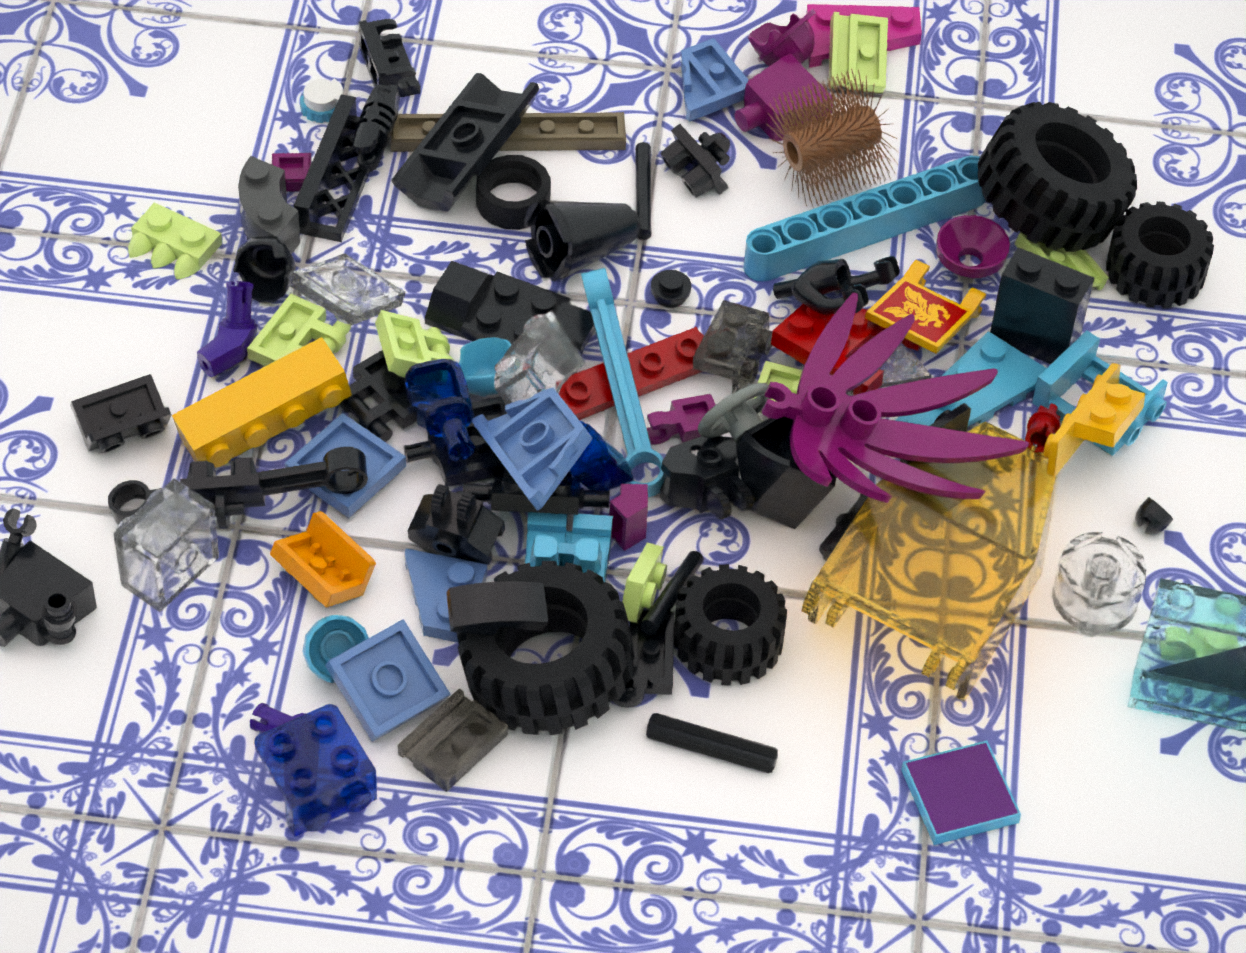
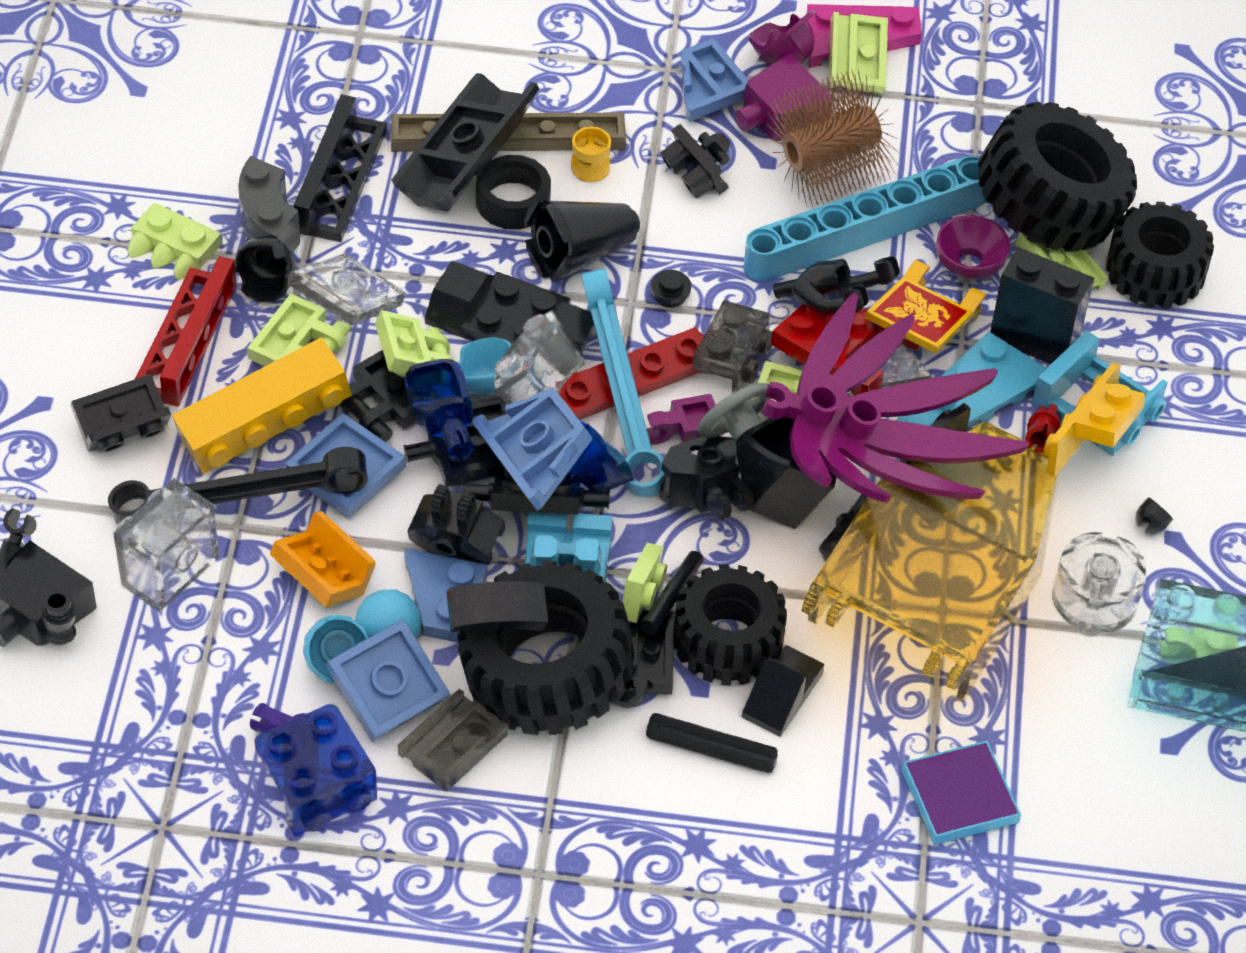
black hips [180,457,265,529] -> none
dark purple arm [197,281,258,377] -> none
magenta tile [272,153,312,192] -> none
white piece [300,78,343,123] -> none
black hinge [352,84,400,173] -> none
black hinge [359,19,420,97] -> none
magenta piece [609,484,648,551] -> none
black bar [635,142,652,240] -> none
none -> red fence [135,256,237,407]
none -> medium azure hair [355,589,422,638]
none -> yellow wheel [571,126,611,182]
none -> black slope [741,645,825,737]

